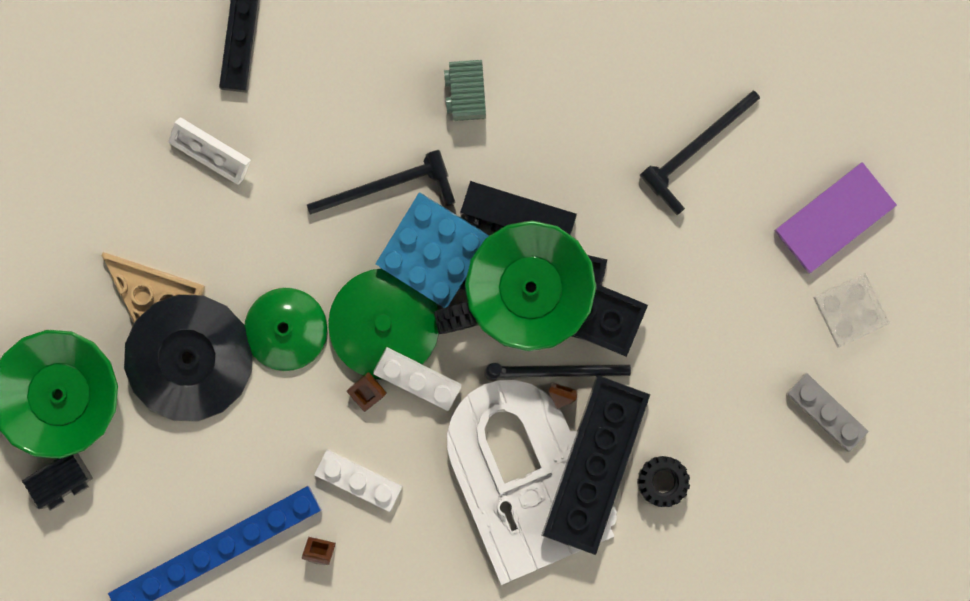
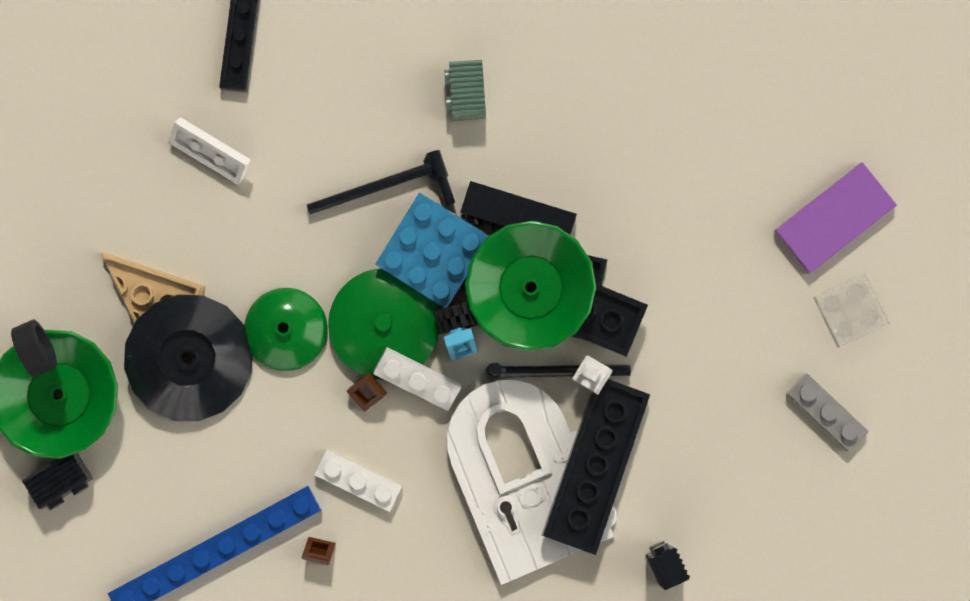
reddish brown slope [549,382,578,409] -> none
black tyre [637,456,690,507] -> none
black bar [639,90,760,215] -> none
none -> black tyre [11,319,57,377]
none -> medium azure plate [444,327,478,361]
none -> white tile [572,355,612,395]
none -> black brick [645,541,690,590]

